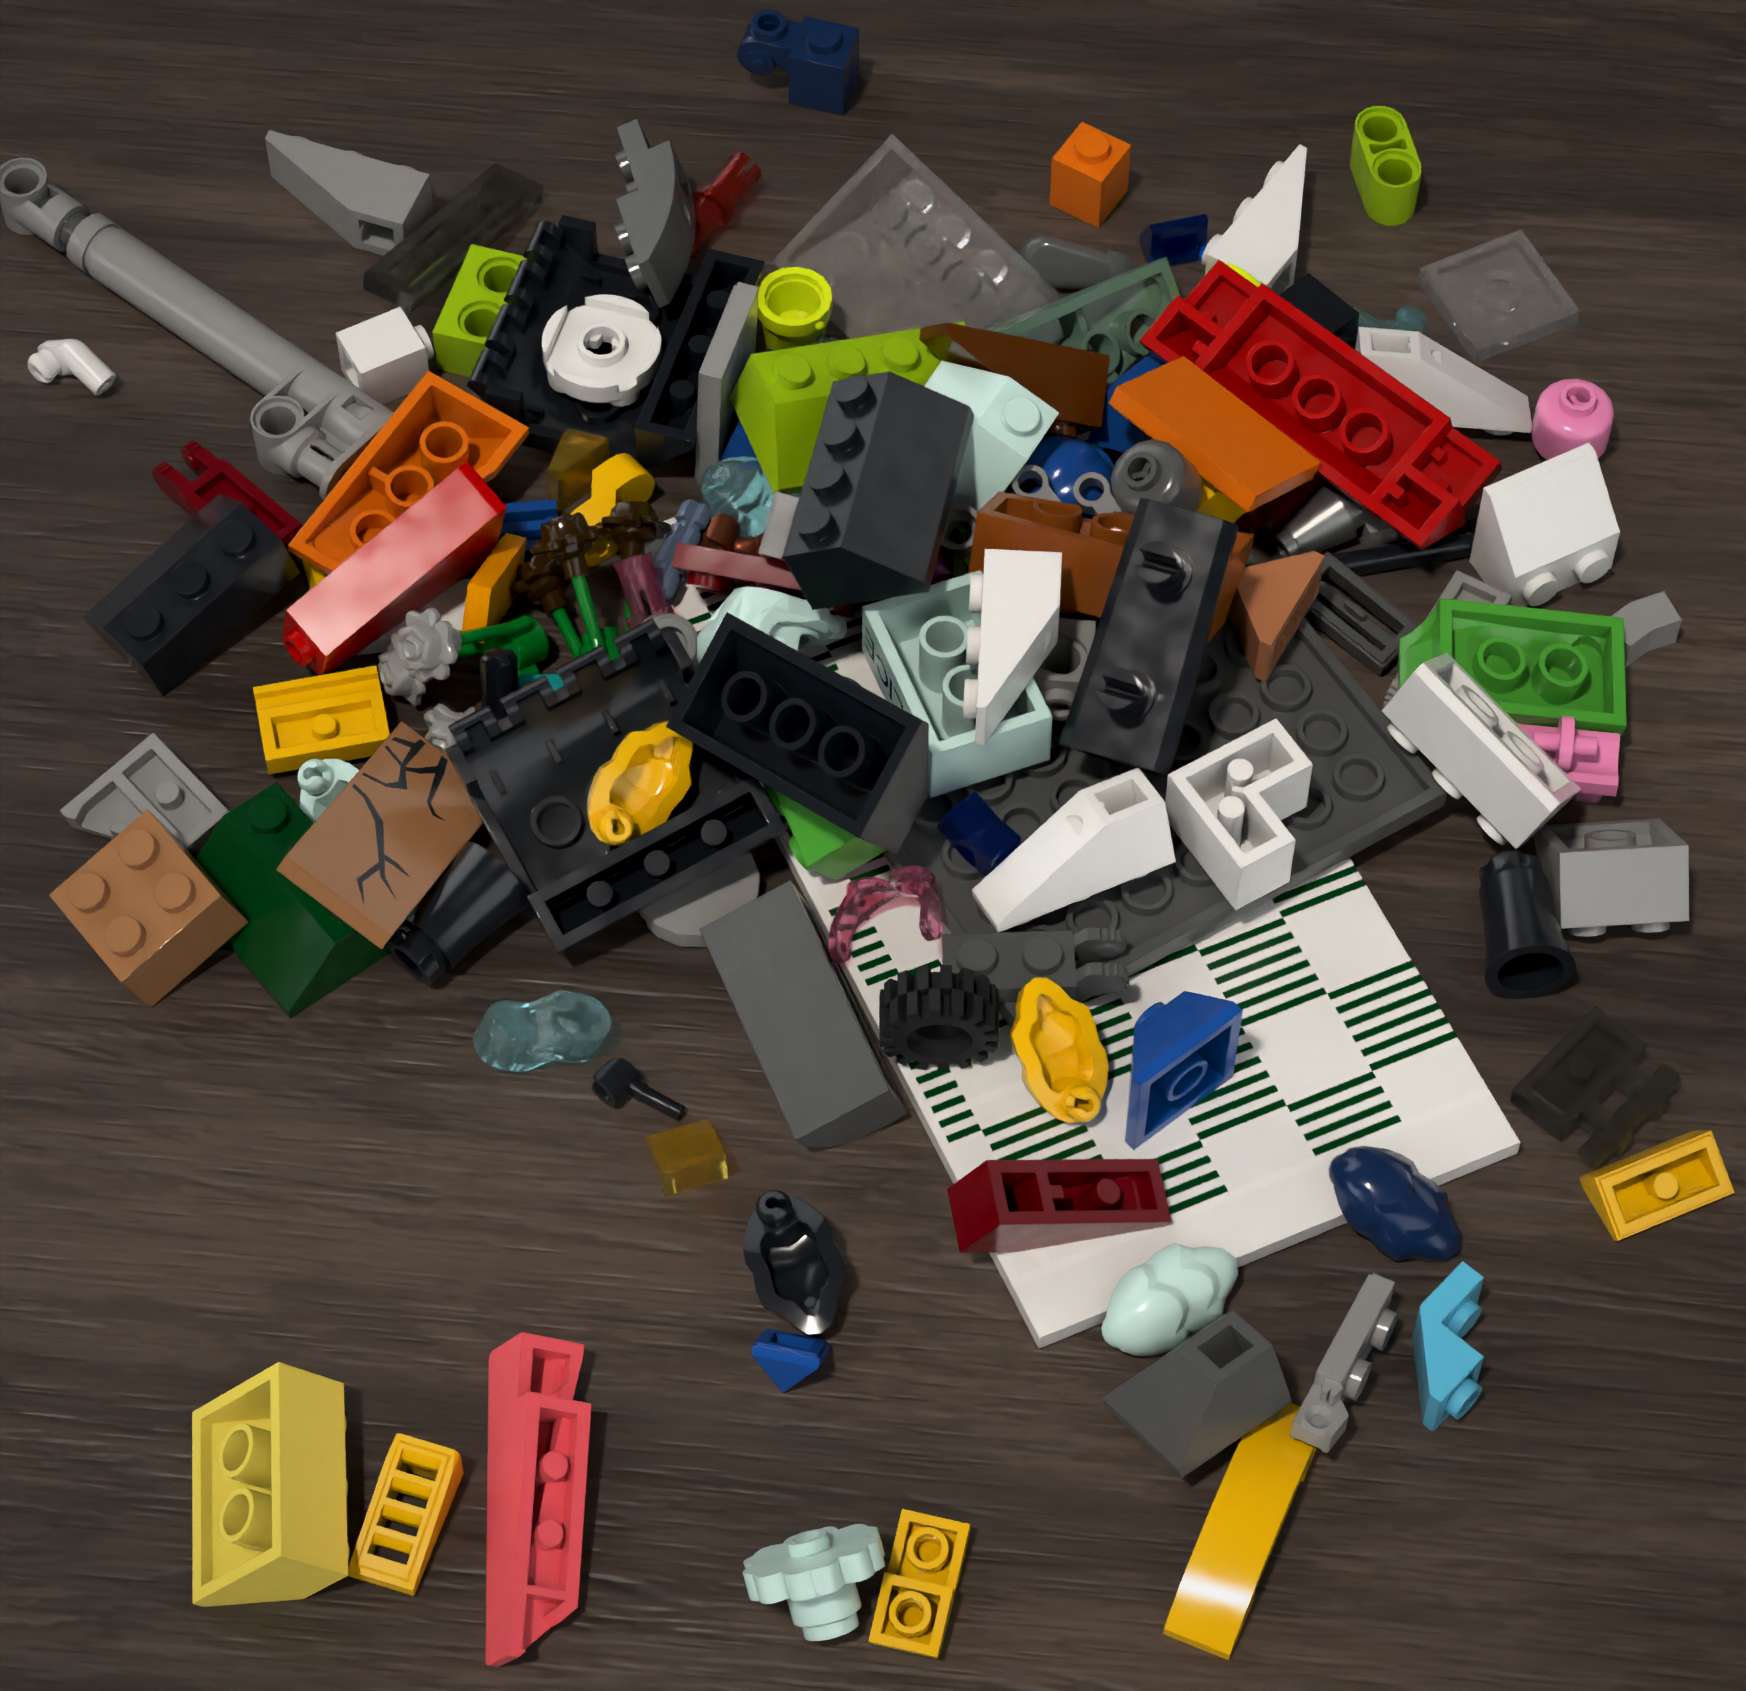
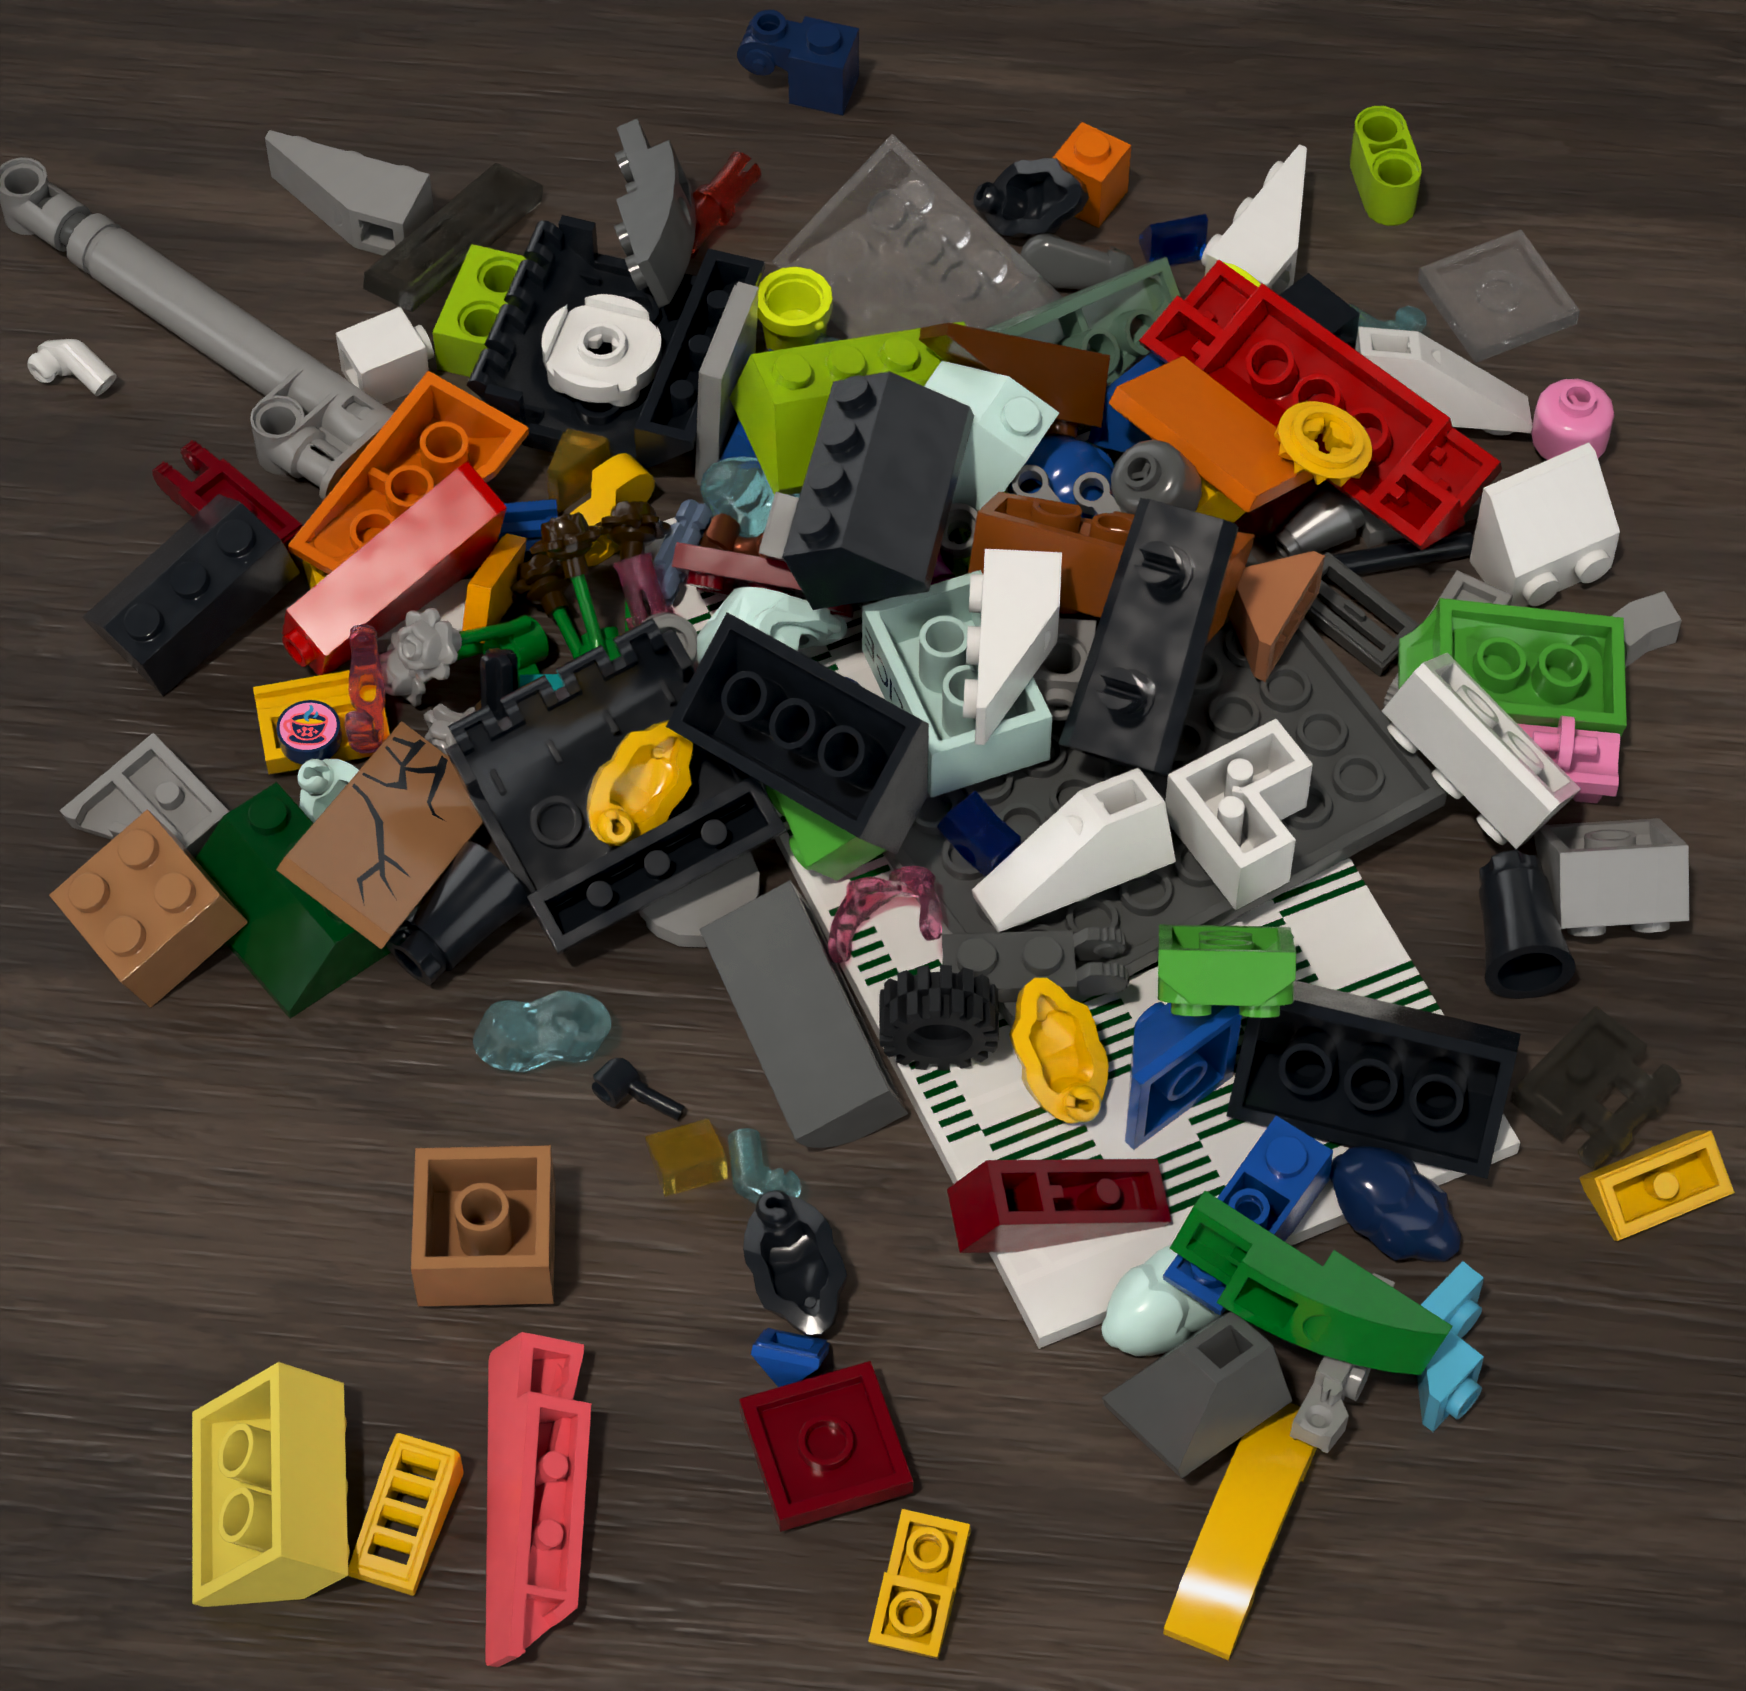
light aqua plant [742,1524,885,1641] -> none
none -> tile [276,700,342,764]
none -> clear pink cap [345,624,386,753]
none -> medium nougat brick [411,1145,556,1307]
none -> clear light blue arm [728,1128,801,1205]
none -> dark red plate [739,1361,913,1532]
none -> black arm [973,158,1089,239]
none -> bright green slope [1158,924,1296,1018]
none -> blue slope [1163,1115,1333,1316]
none -> green slope [1169,1191,1453,1375]
none -> black slope [1226,981,1521,1179]
none -> yellow gear [1274,401,1372,487]

